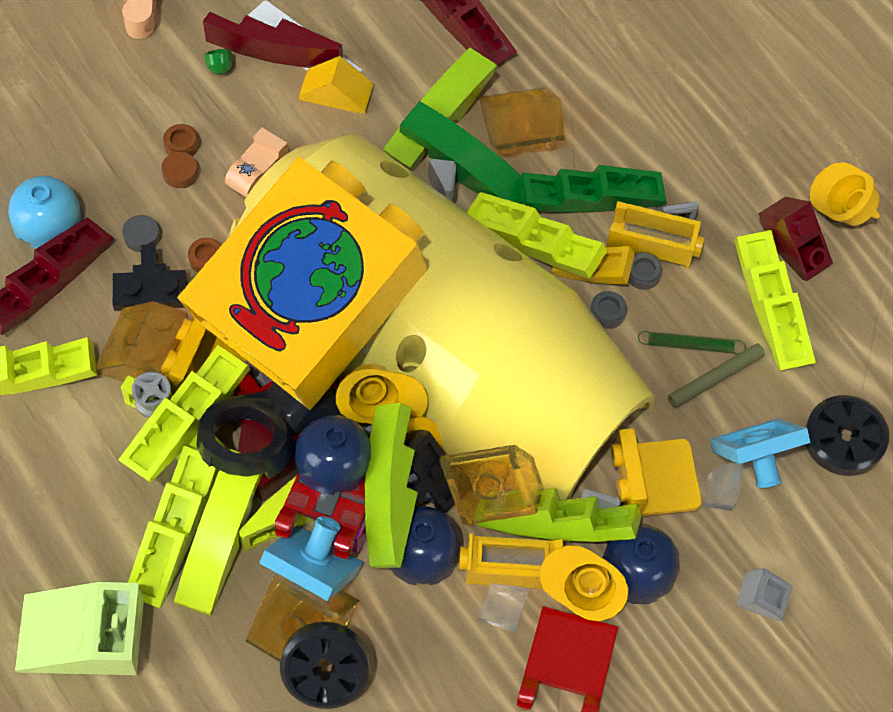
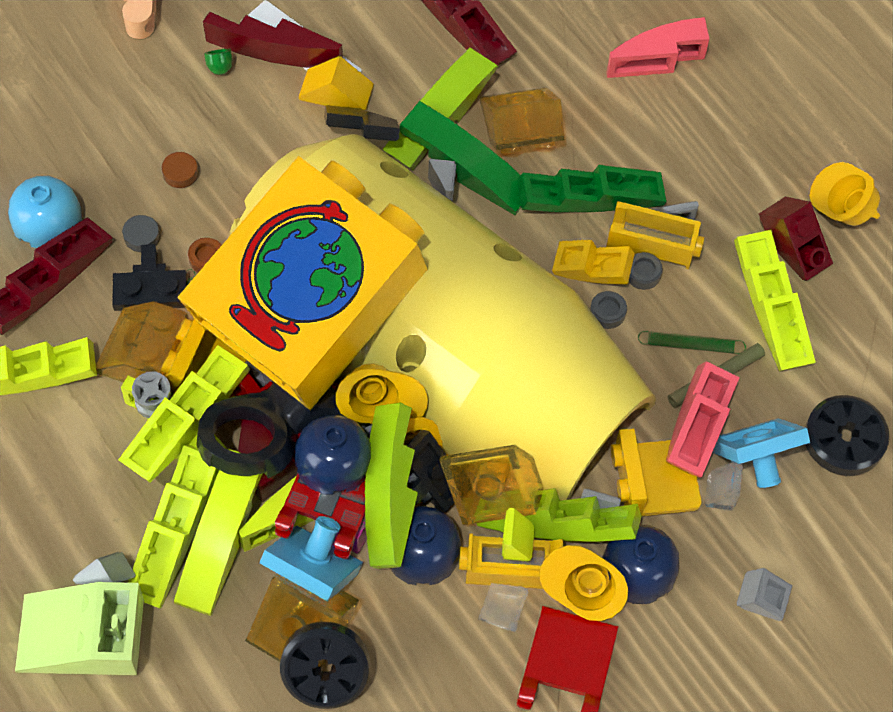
dark orange tile [163,124,199,156] -> none
light nougat leg [225,127,288,197] -> none
neon yellow slope [467,192,607,279] -> none
none -> light grey slope [73,552,135,584]
none -> black tile [324,105,400,141]
none -> neon yellow slope [501,508,534,562]
none -> coral slope [606,17,709,78]
none -> coral slope [666,361,740,478]

